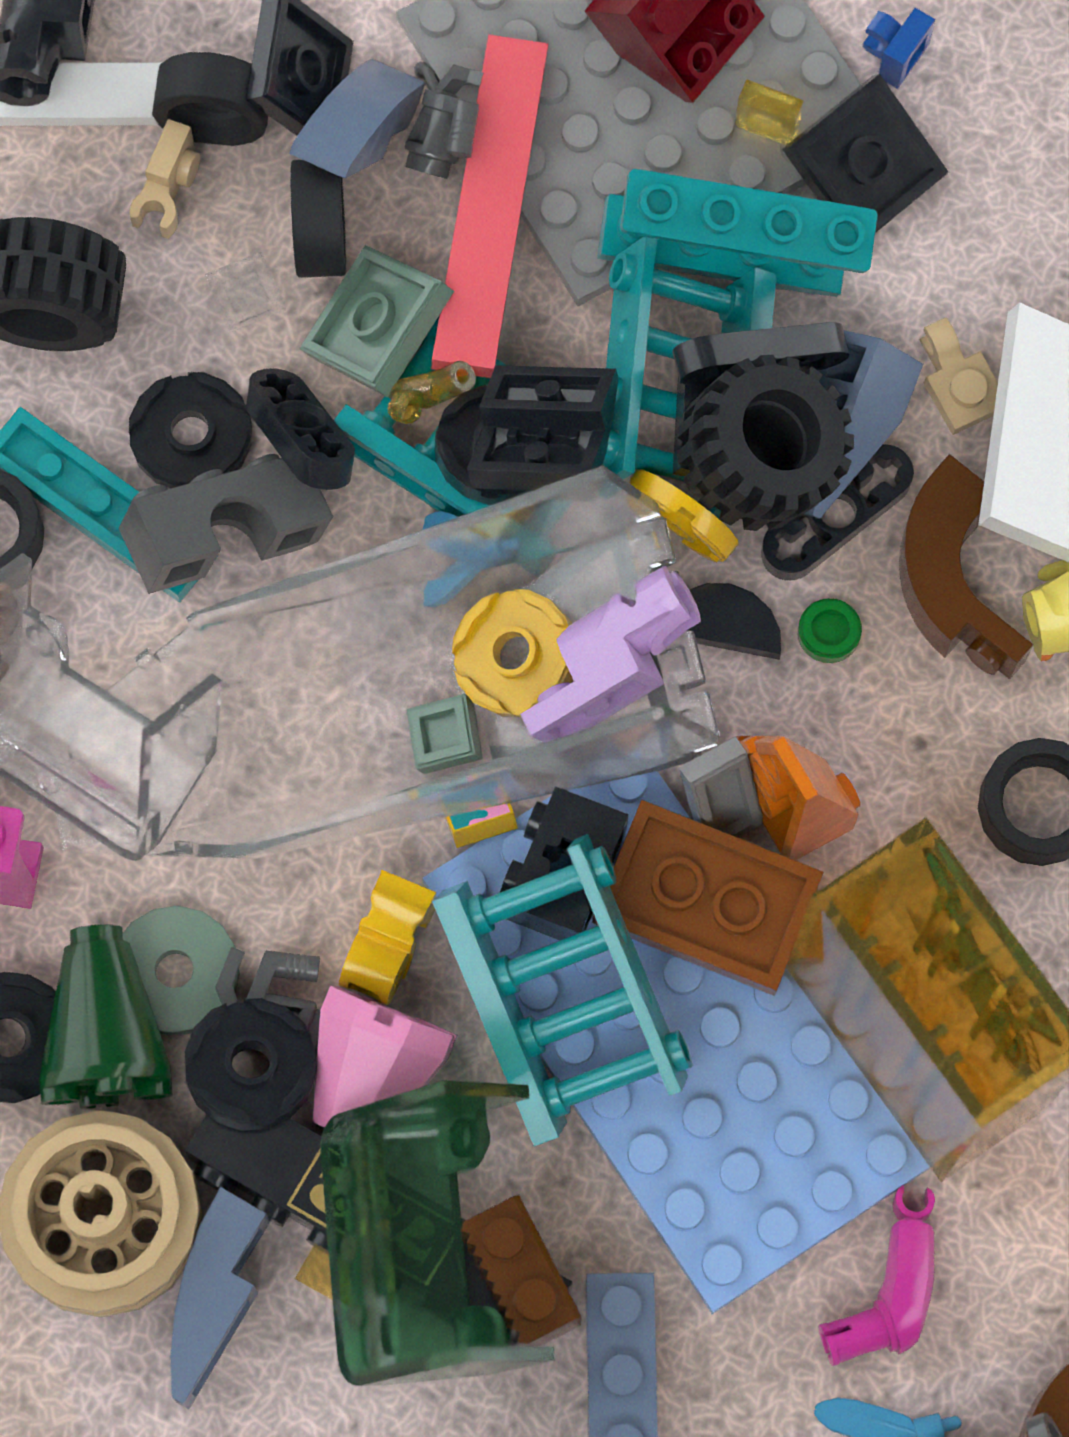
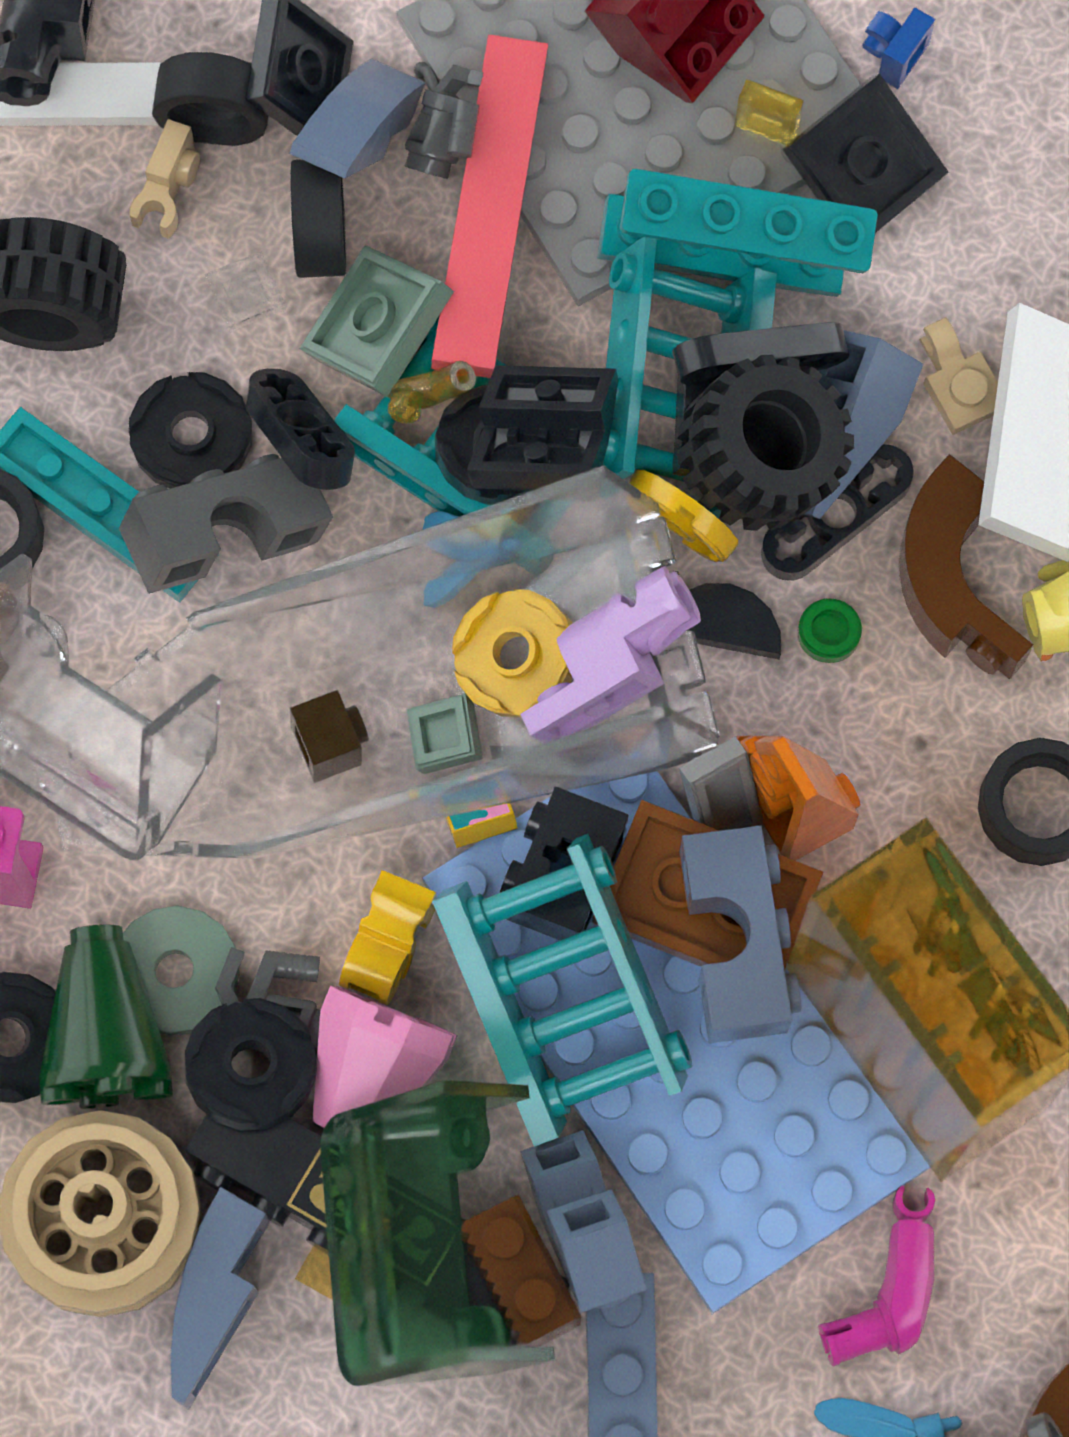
none -> dark brown plate [290,690,369,783]
none -> sand blue arch [520,1130,647,1313]
none -> sand blue arch [679,826,801,1044]

